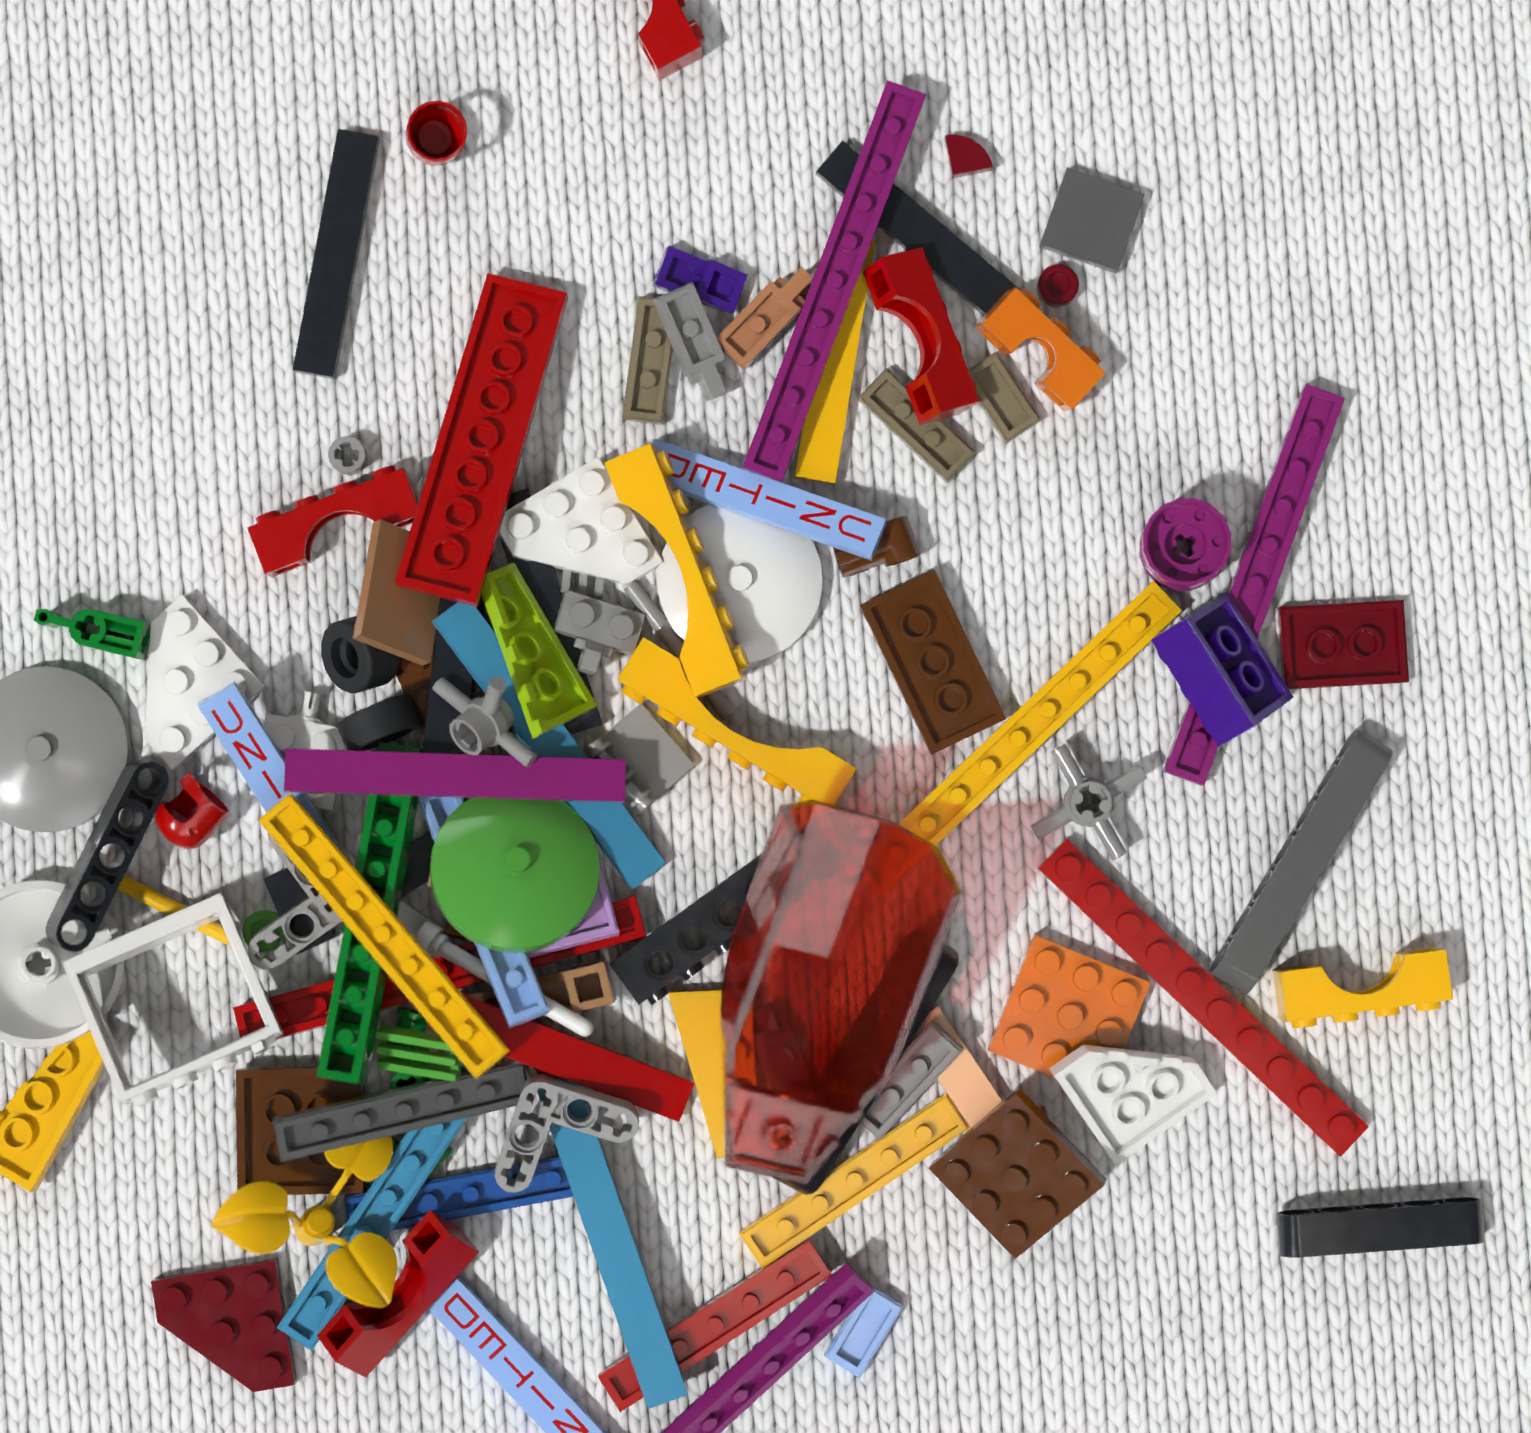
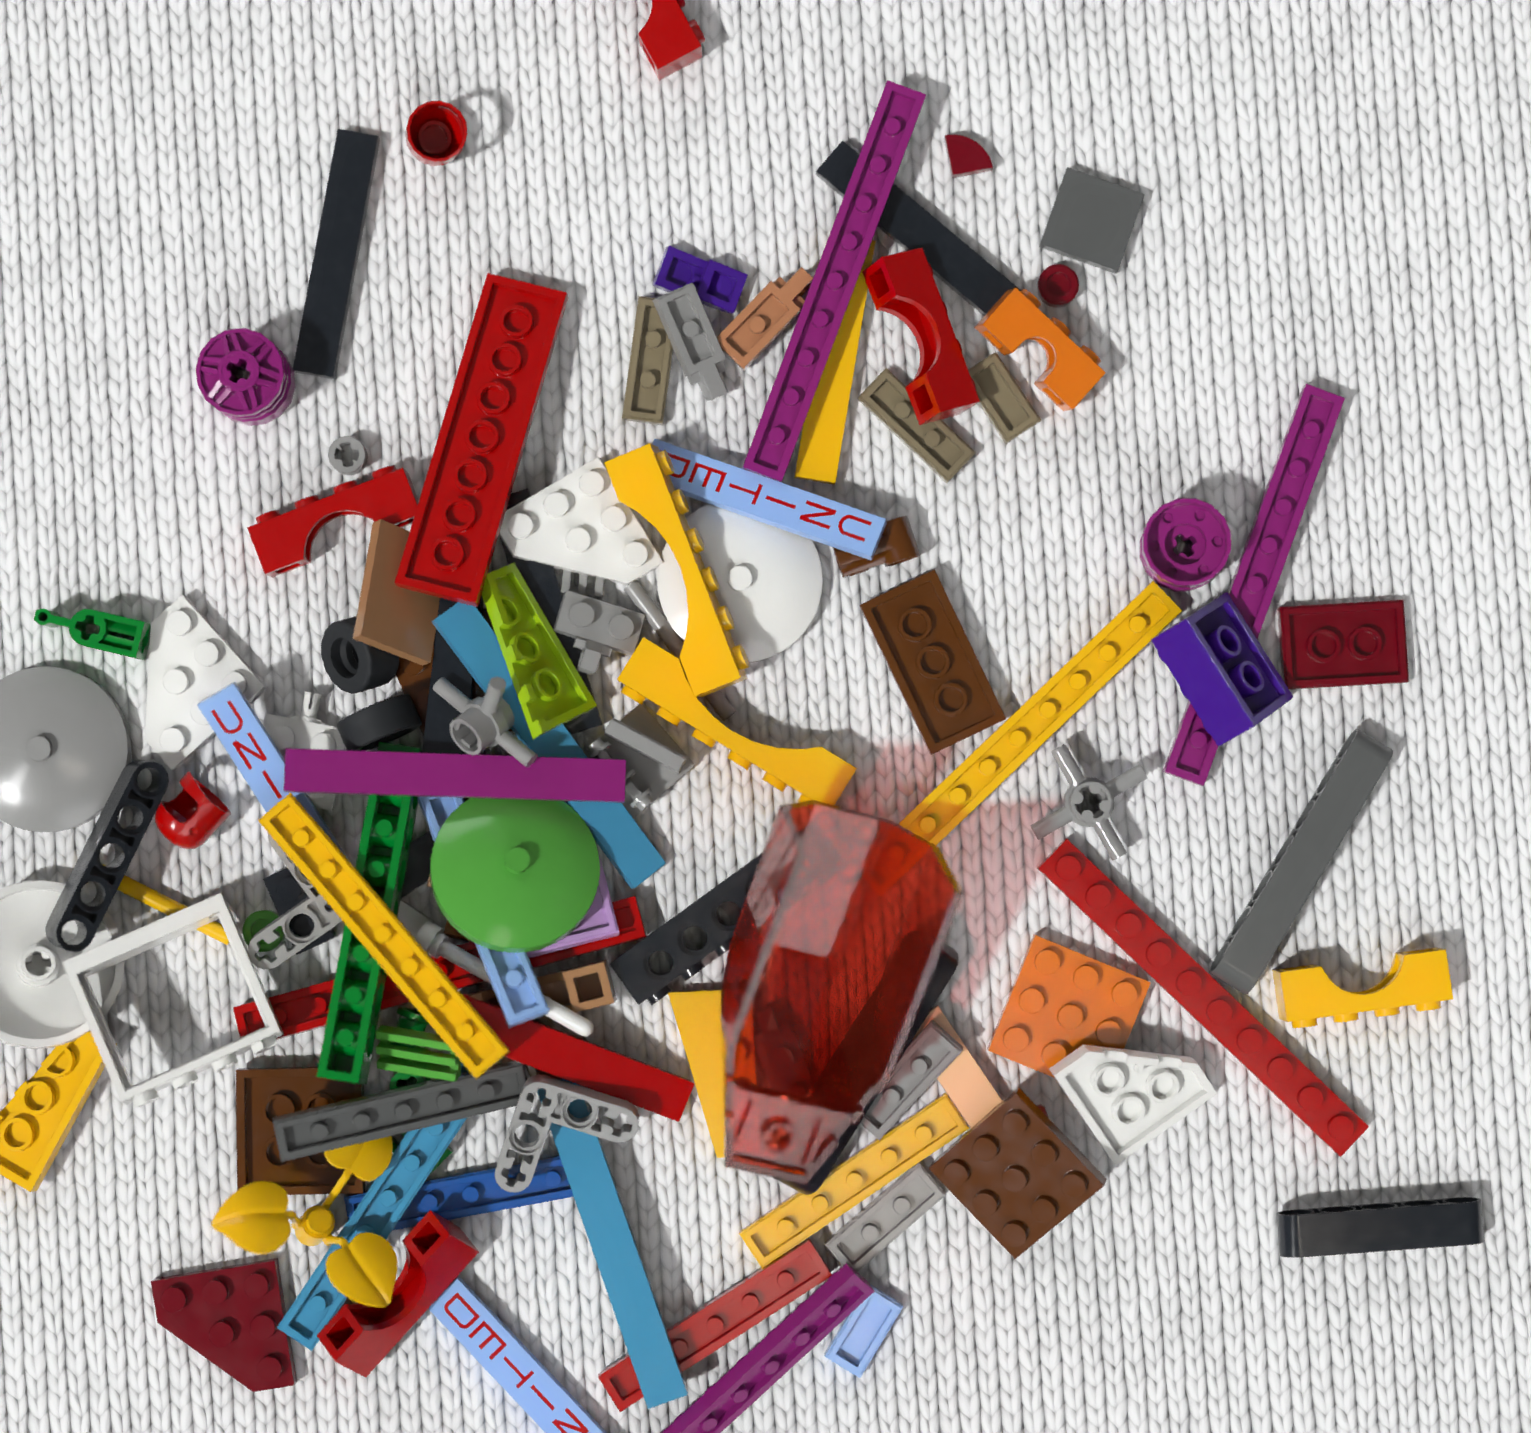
none -> magenta wheel [196,328,296,426]
none -> light grey tile [604,718,686,774]
none -> light grey tile [824,1162,947,1272]

